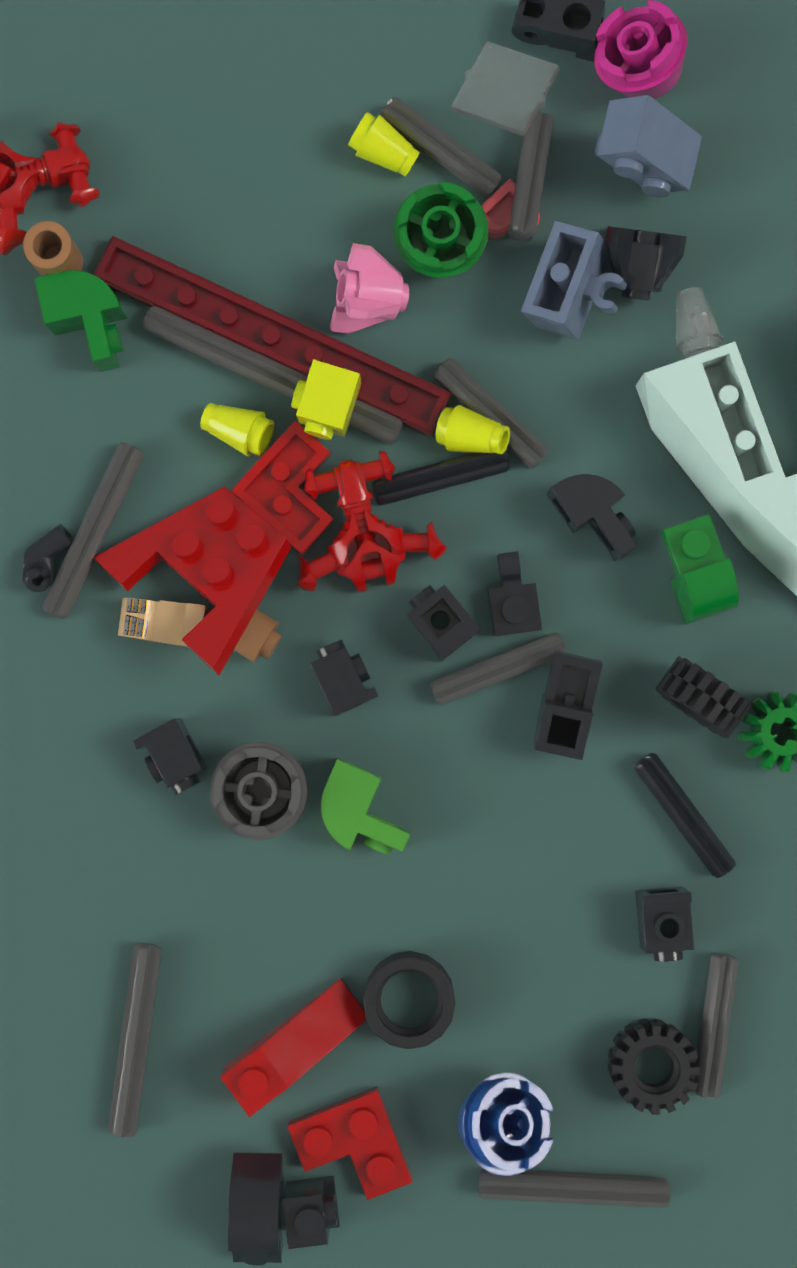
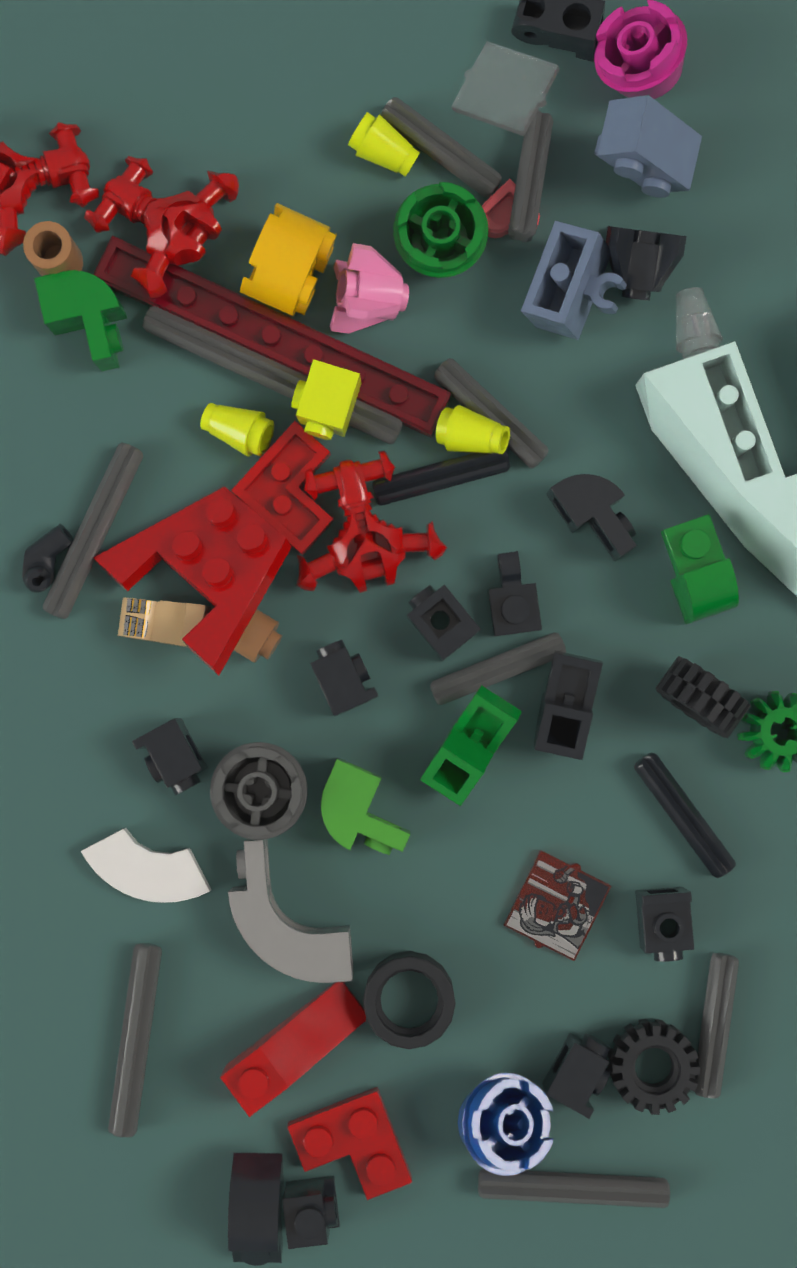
none -> white tile [81,828,212,903]
none -> red piece [84,156,239,299]
none -> light grey arch [228,839,354,983]
none -> yellow brick [240,203,337,316]
none -> green brick [420,685,522,806]
none -> piece [503,850,611,961]
none -> black brick [542,1033,611,1119]

